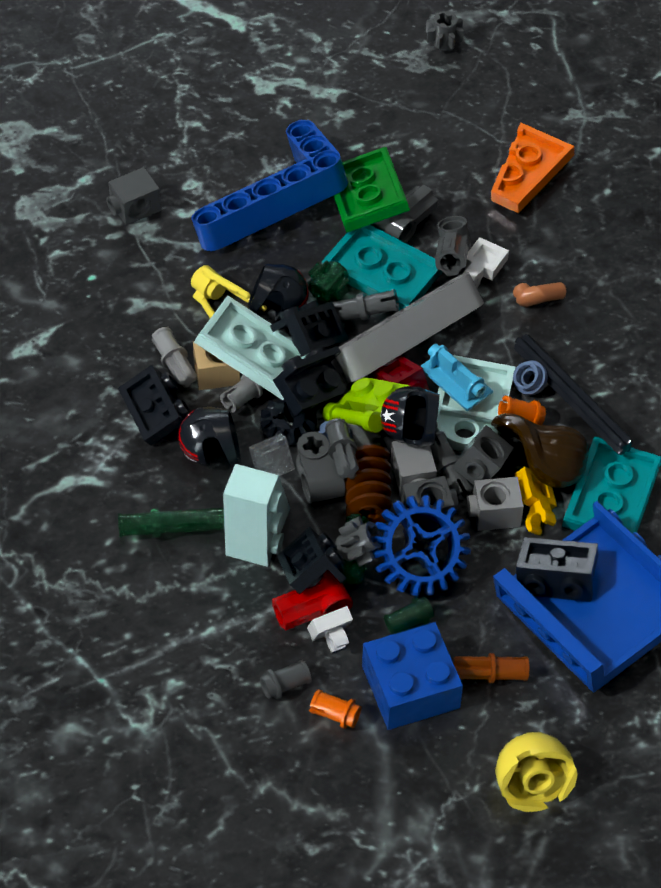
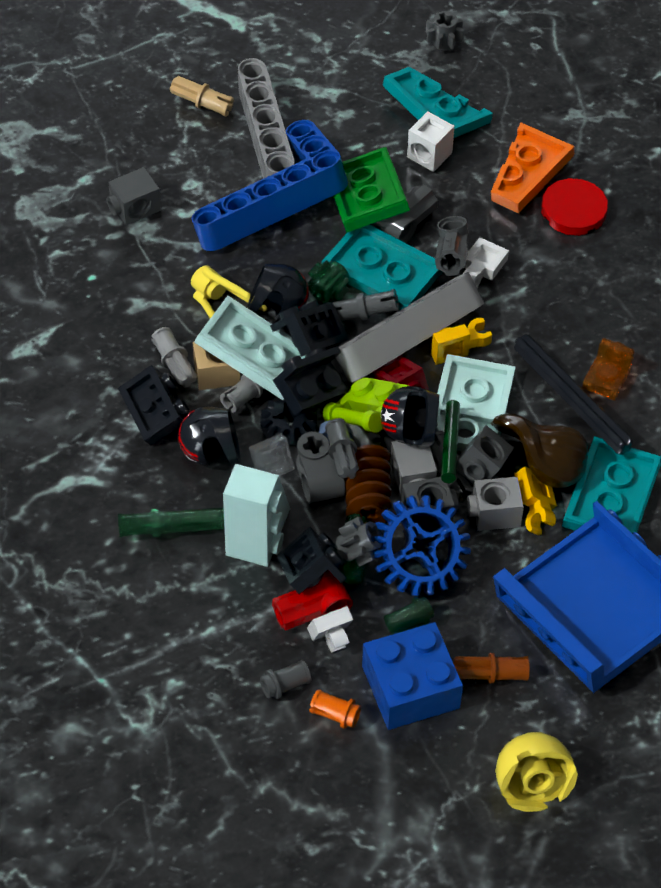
medium azure hinge [420,343,493,412] -> none
orange pin [498,395,546,425] -> none
nougat arm [513,282,566,307] -> none
sand blue plate [513,360,548,396] -> none
black bracket [516,537,599,601] -> none
none -> tan axle [170,76,234,117]
none -> light grey beam [238,58,294,179]
none -> teal wing [383,67,493,138]
none -> white brick [407,111,455,172]
none -> yellow plate [431,318,492,365]
none -> dark green bar [441,400,460,483]
none -> red tile [541,178,608,236]
none -> clear orange bracket [582,338,634,401]

